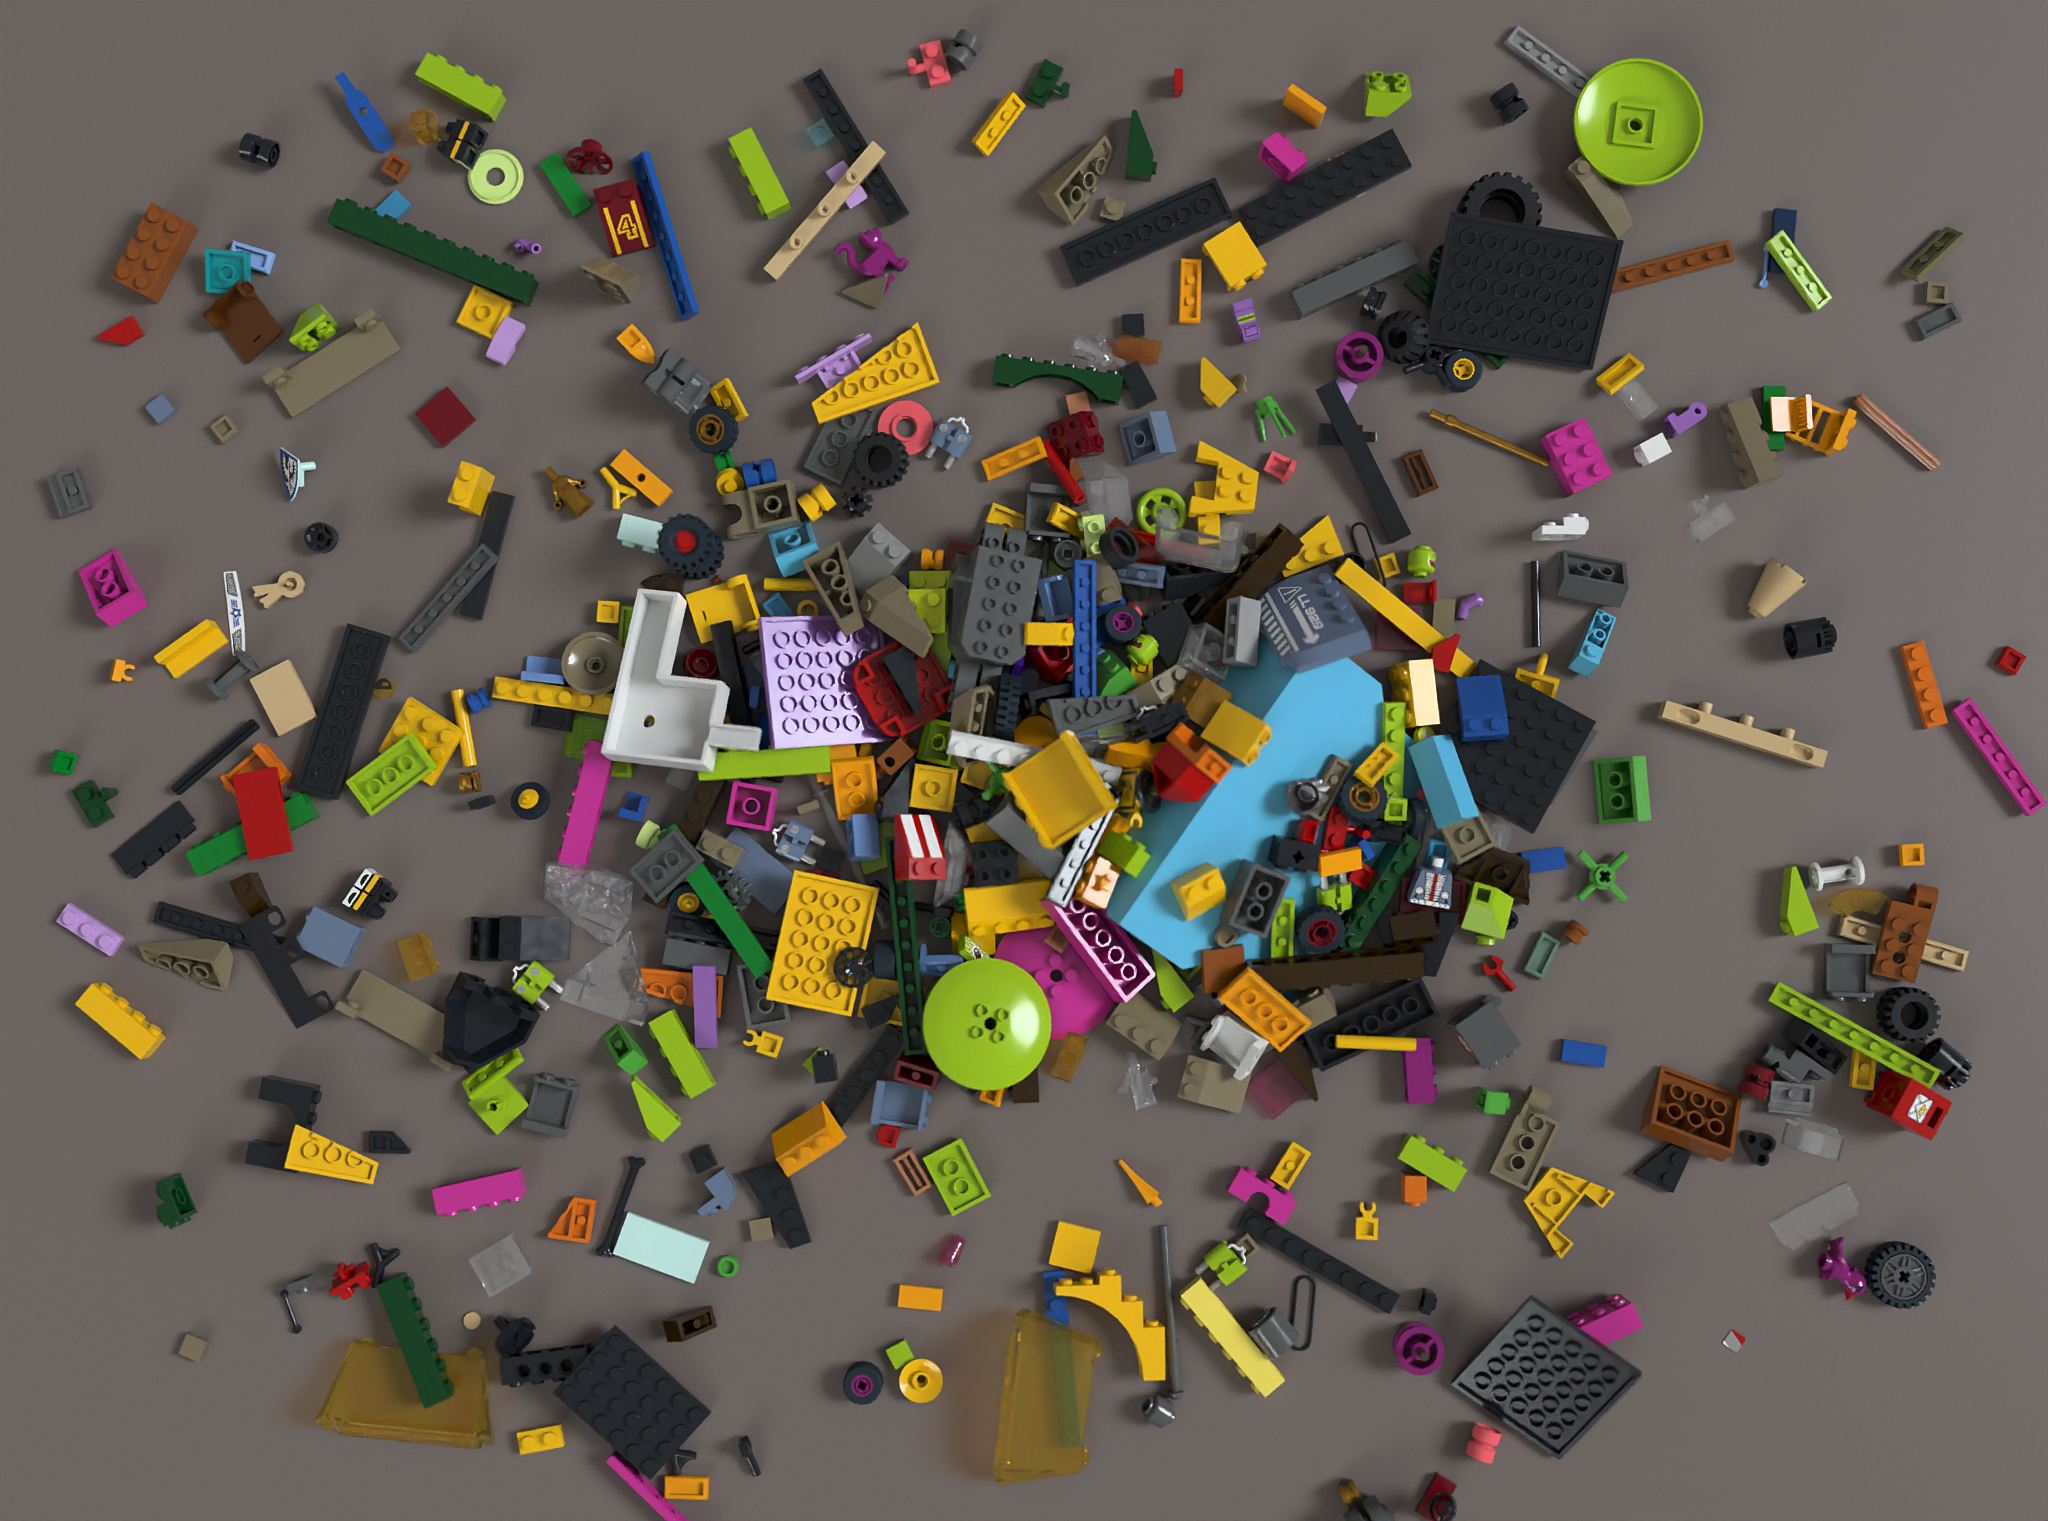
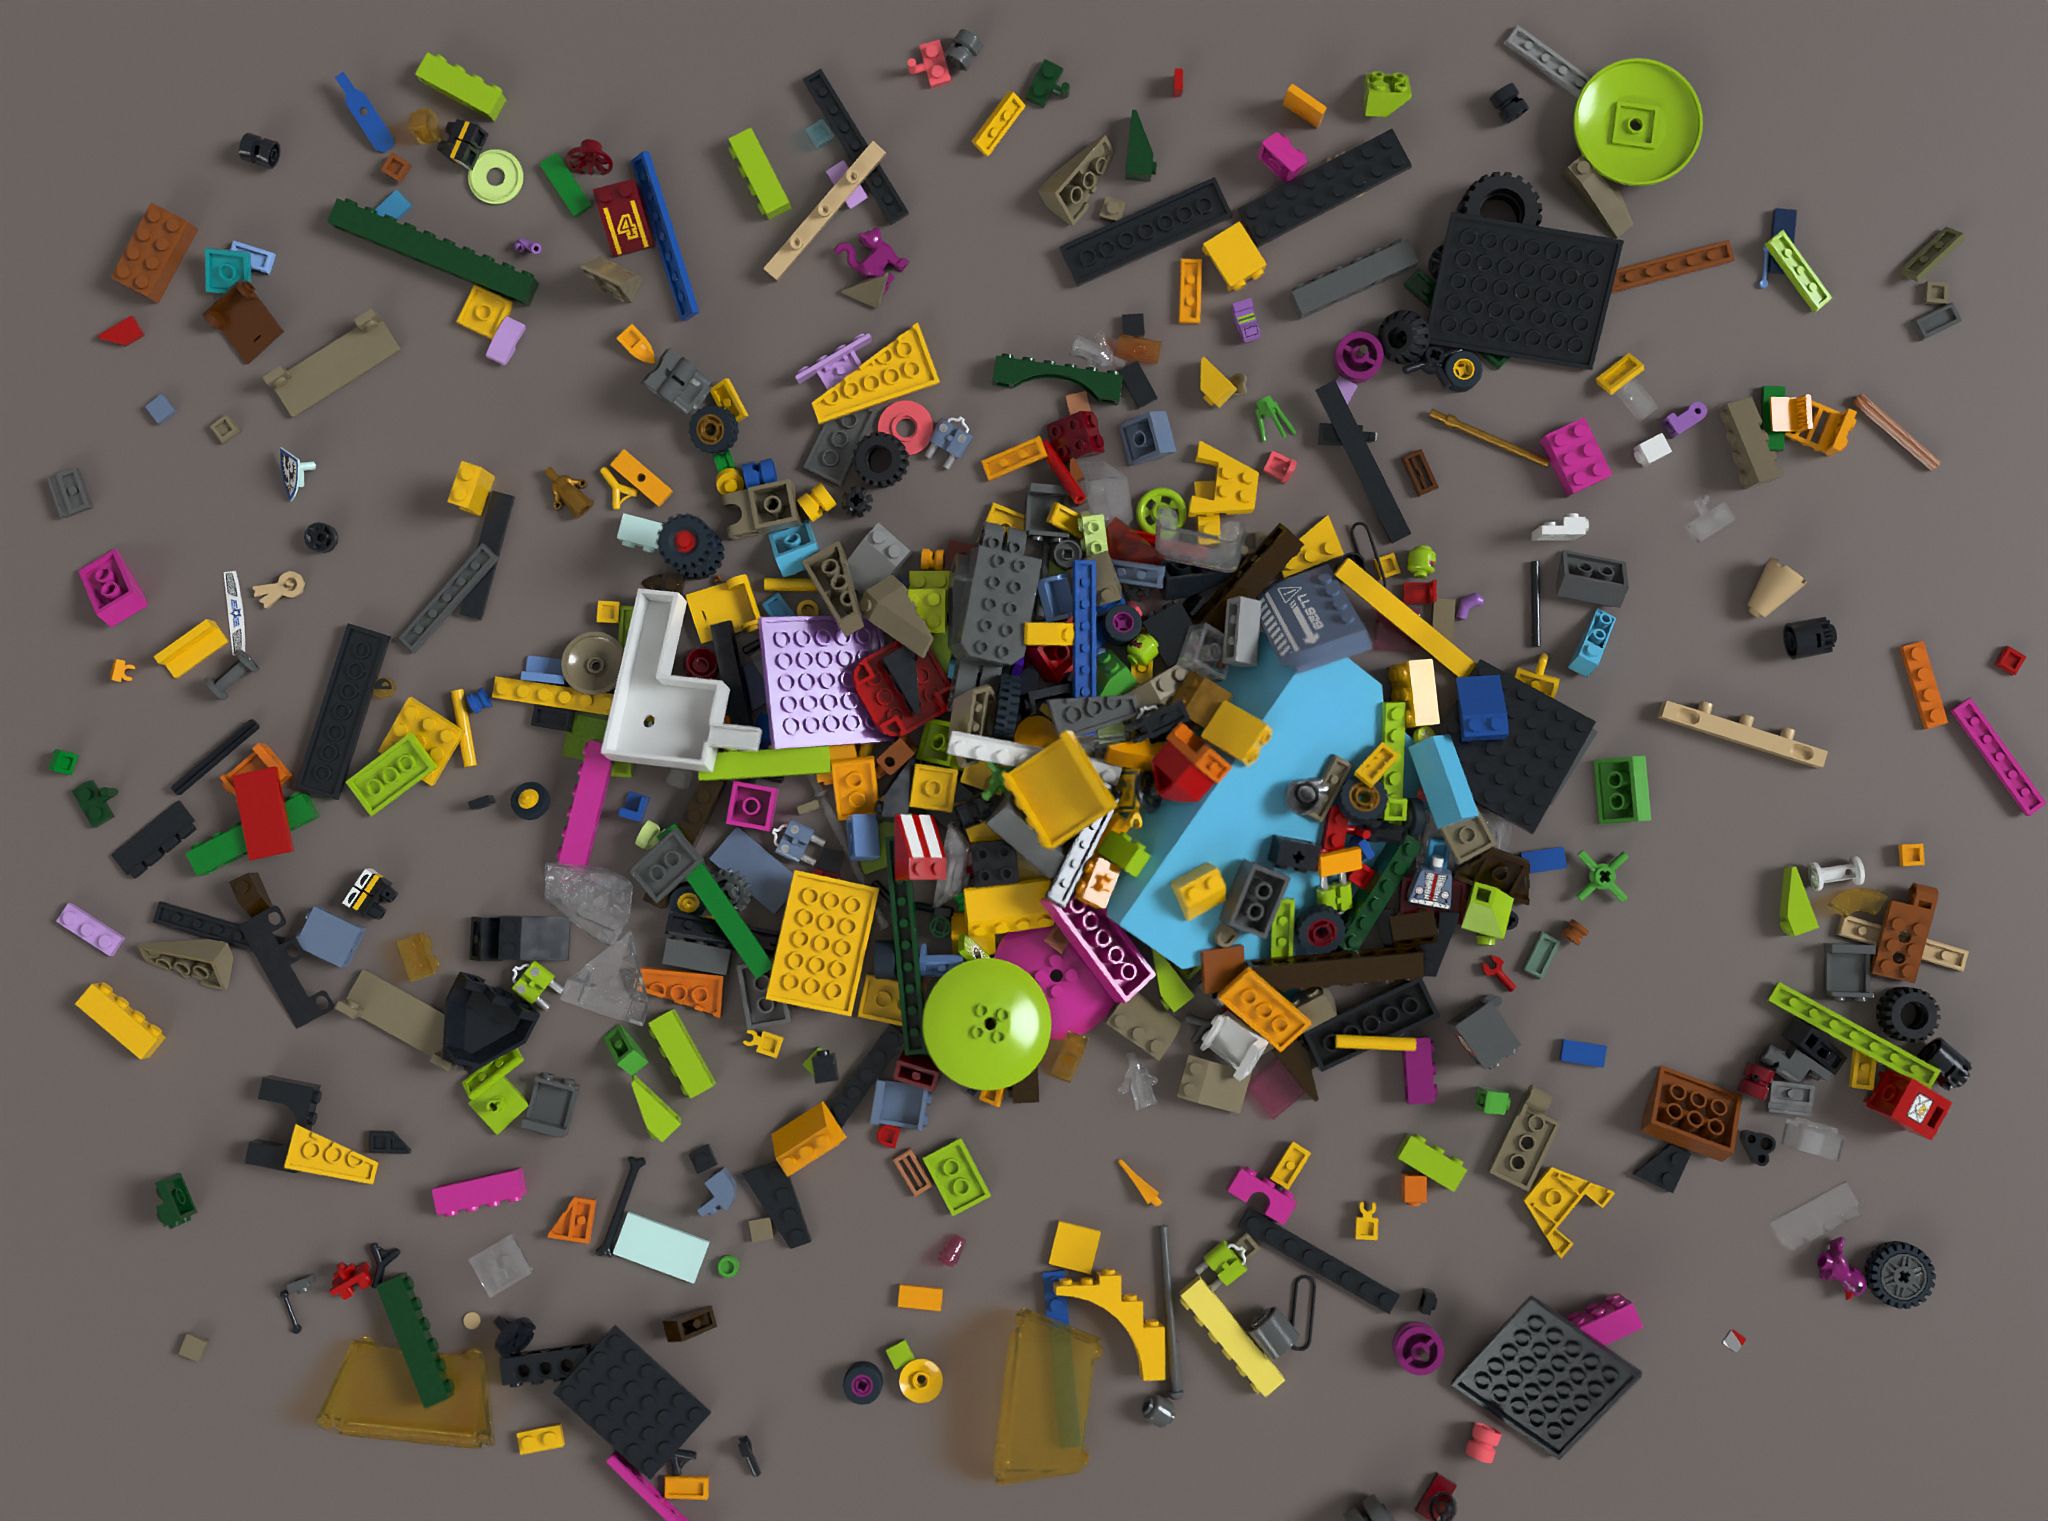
tan tile [249,659,318,736] -> none
lime slope [289,302,340,353] -> none
dark red tile [415,387,476,447] -> none
pearl gold wheel [458,771,482,794] -> none
medium lavender tile [693,963,718,1048] -> none
dark tan brick [695,829,747,868] -> none
blue tile [749,685,763,709] -> none
black wheel [833,947,874,988] -> none
black tile [861,993,900,1029] -> none
black tyre [1099,525,1140,569] -> none
red tile [1295,818,1319,842] -> none
pearl gold wheel [1337,1479,1363,1507] -> none
black wheel [1359,286,1387,321] -> none
red tile [1429,634,1461,673] -> none

